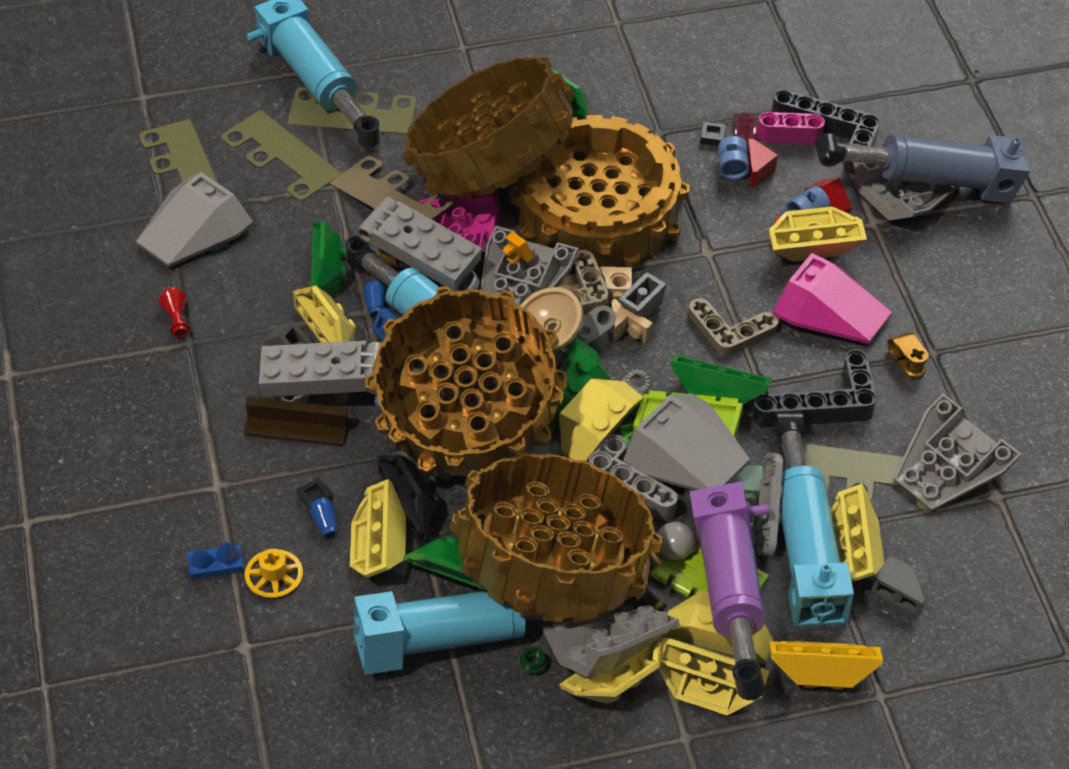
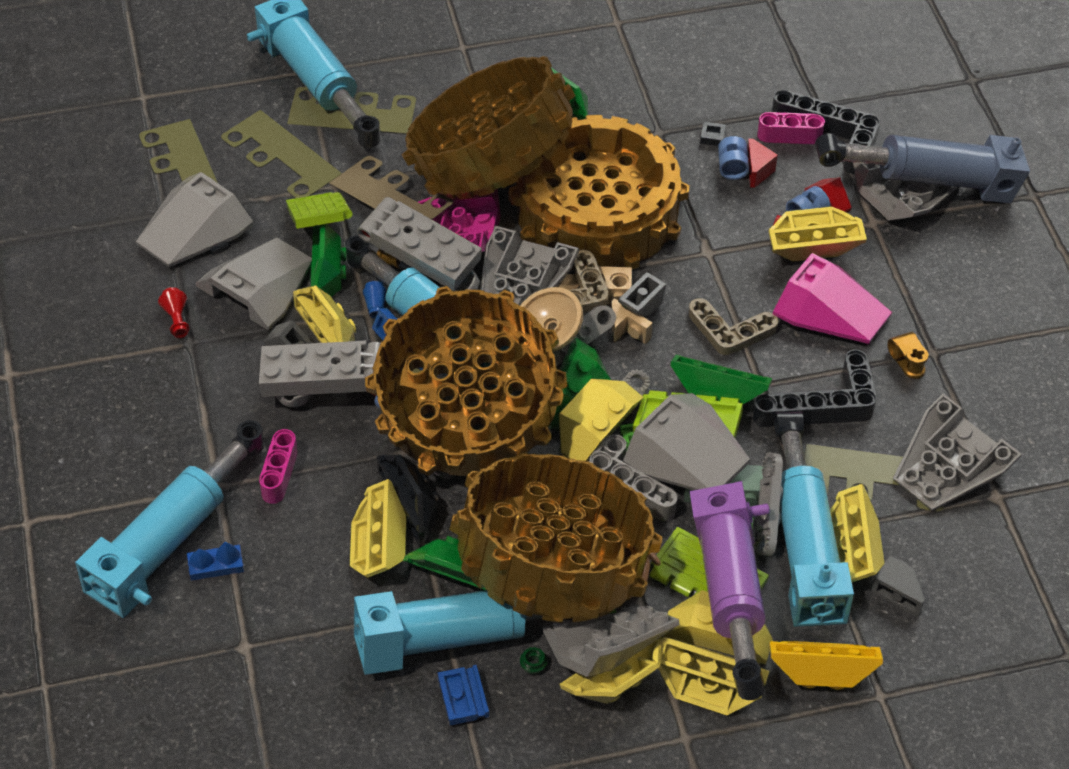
dark brown panel [244,397,349,447] -> none
yellow wheel [245,549,303,598] -> none
black tile [297,478,333,511] -> none
blue cone [309,498,338,539] -> none
light orange tile [502,231,534,265] -> none
black tile [640,588,667,612] -> none
light grey hair [657,522,697,560] -> none
clear pink slope [733,112,760,145] -> none
none -> medium azure piece [75,420,264,618]
none -> light grey wedge [195,238,312,330]
none -> dark pink beam [259,429,297,504]
none -> lime hinge [286,192,353,229]
none -> blue plate [437,665,489,726]

